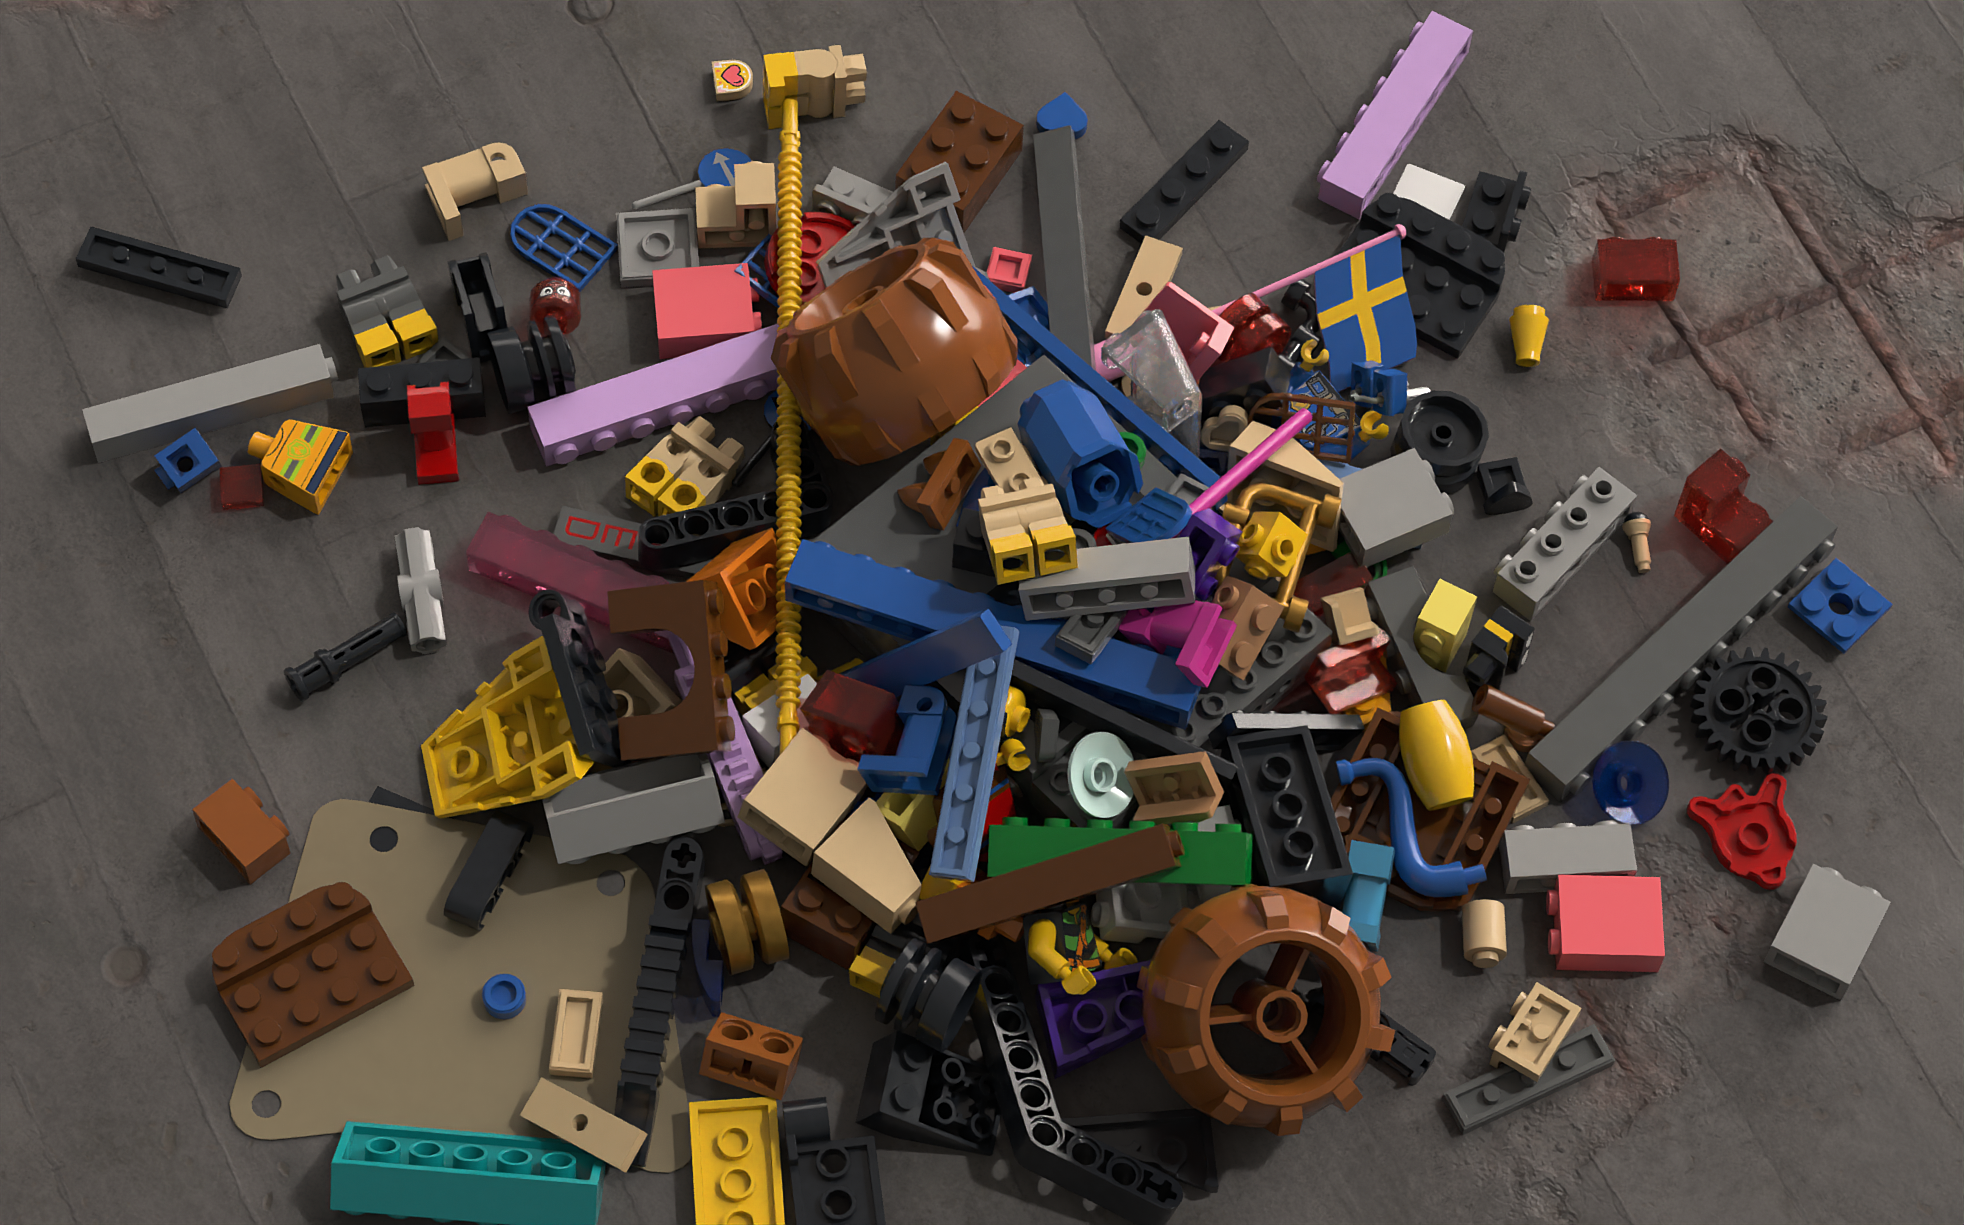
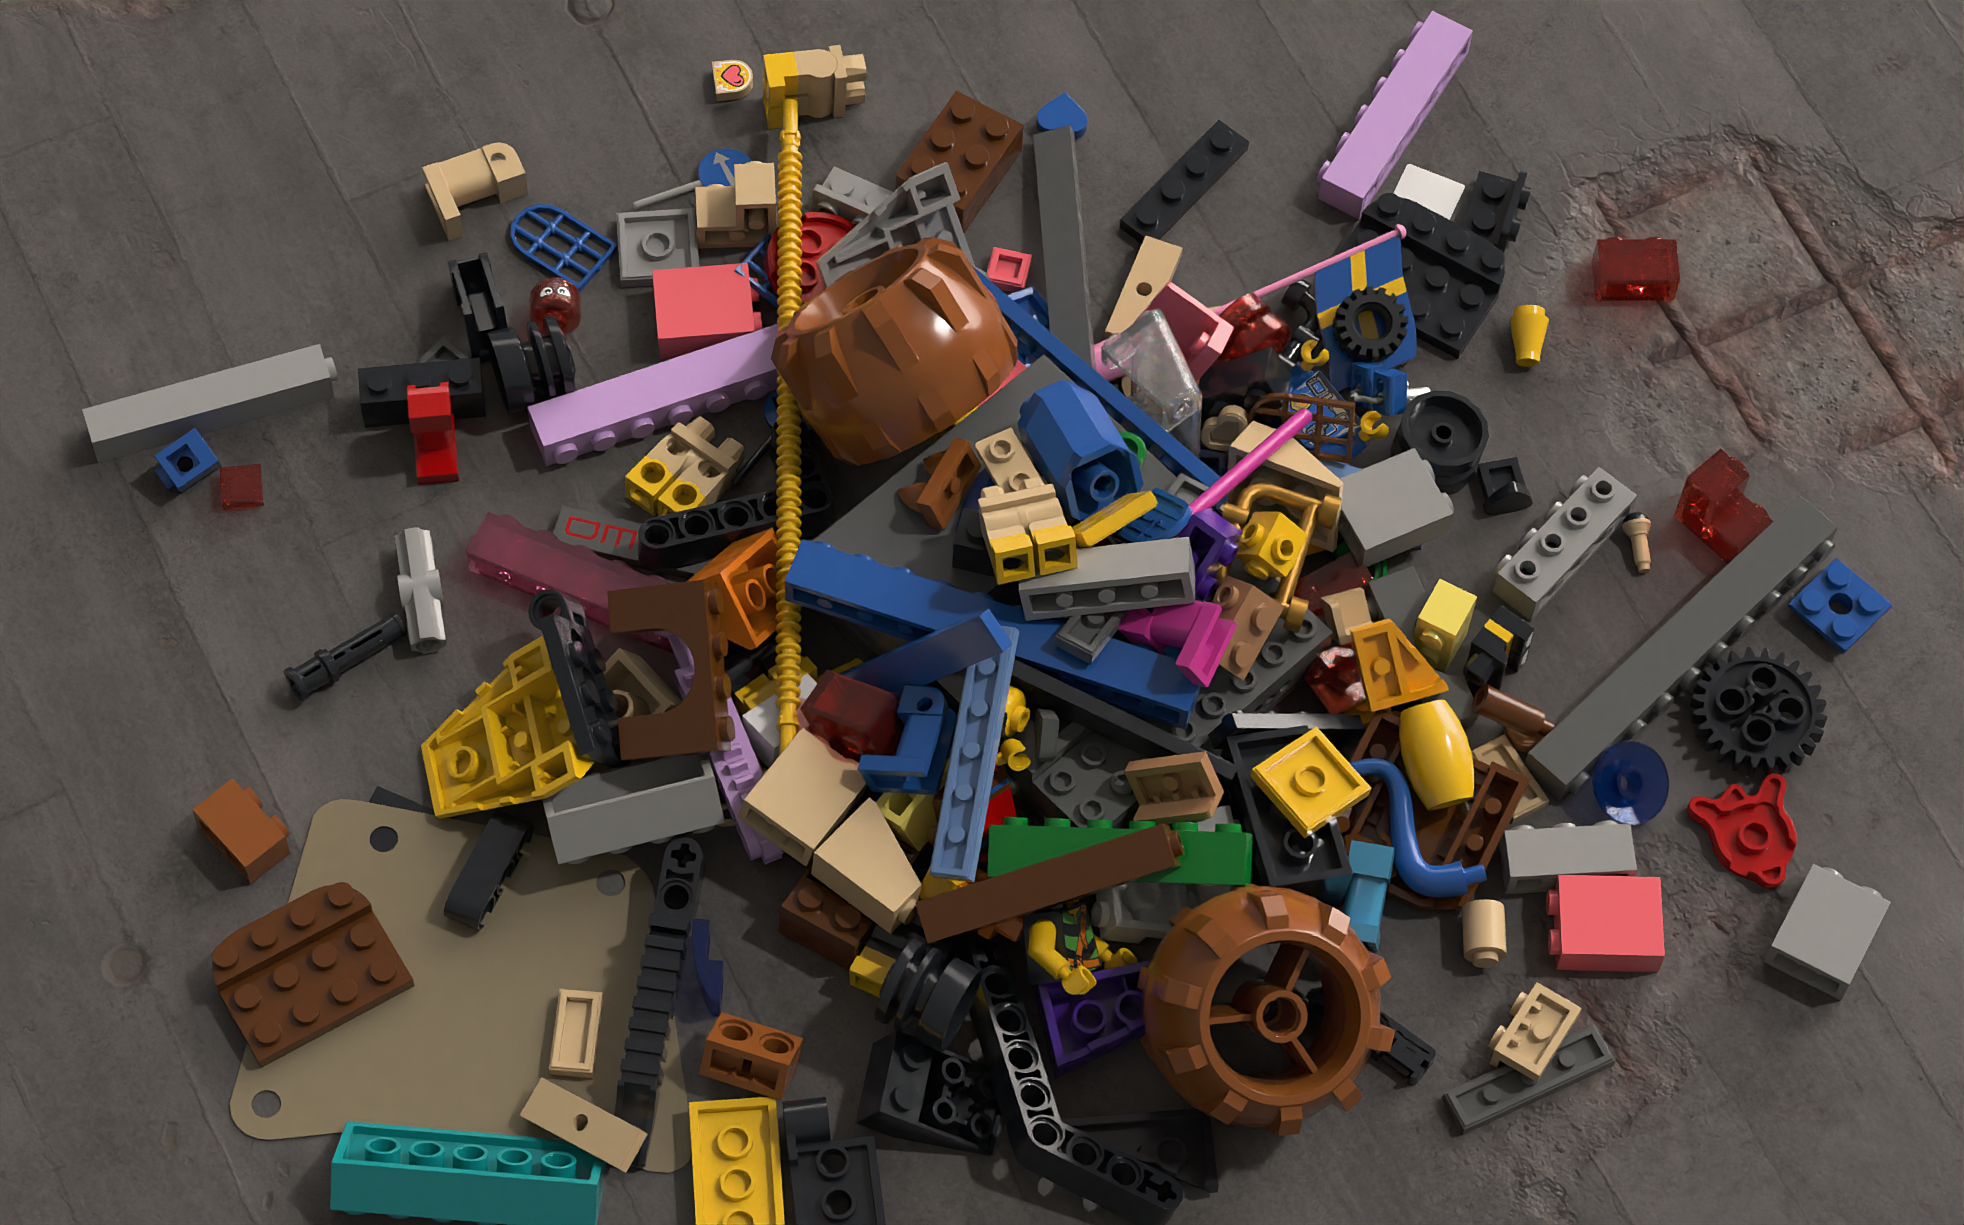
black plate [76,227,242,309] -> none
light orange torso [248,419,353,515] -> none
hips [336,255,439,368] -> none
blue tile [482,974,526,1019] -> none
pearl gold wheel [705,869,789,975] -> none
light aqua dish [1067,732,1134,818] -> none
none -> yellow tile [1072,490,1158,549]
none -> yellow tile [1250,726,1372,838]
none -> black tyre [1332,286,1409,362]
none -> light orange wing [1349,619,1449,712]

